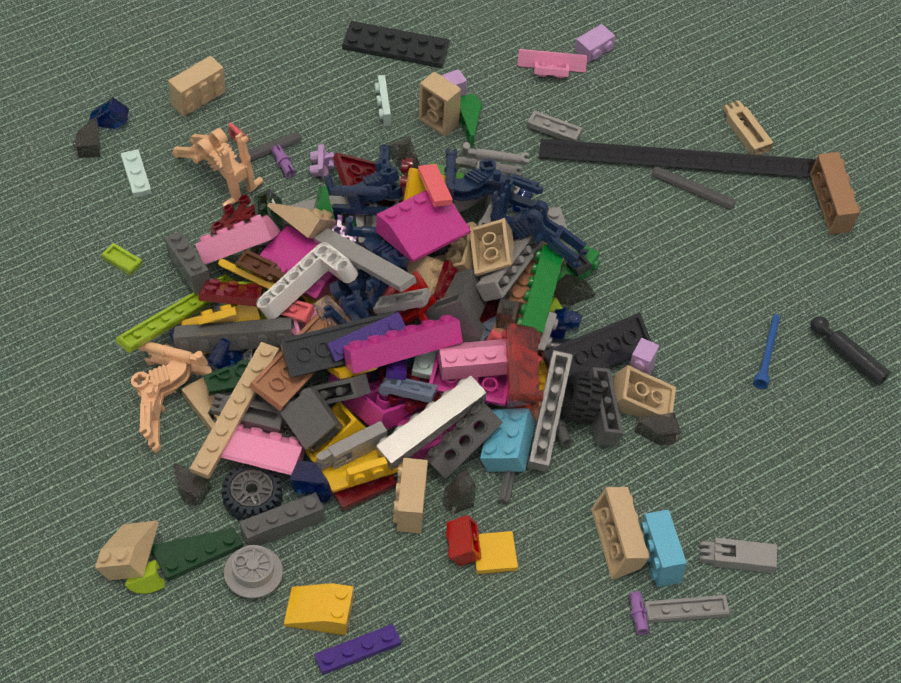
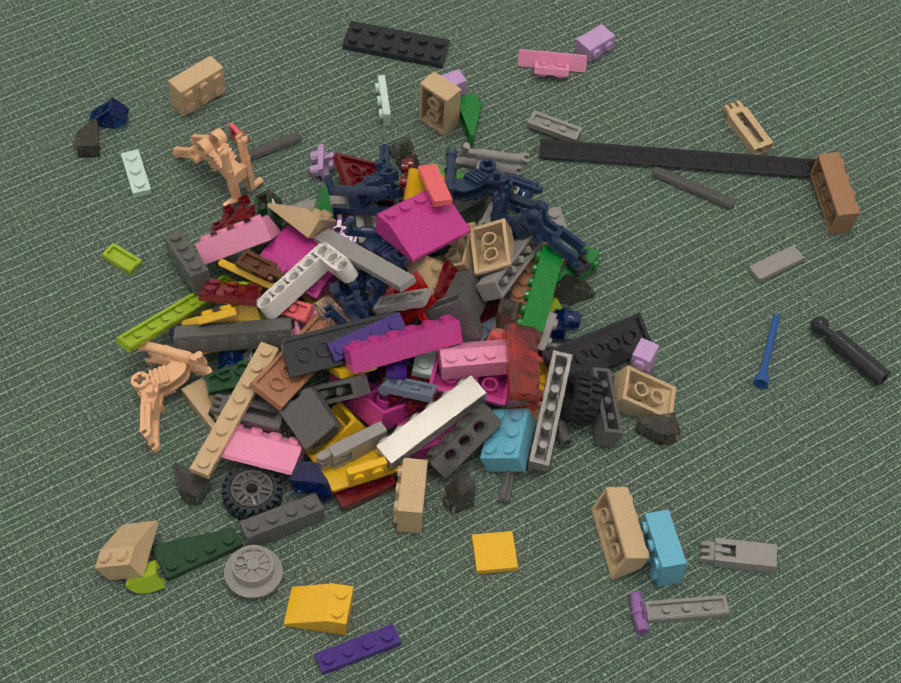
clear blue cone [208,338,231,368] -> none
medium lavender pin [271,145,296,178] -> none
red brick [445,515,482,566] -> none
none -> light grey tile [748,245,804,283]

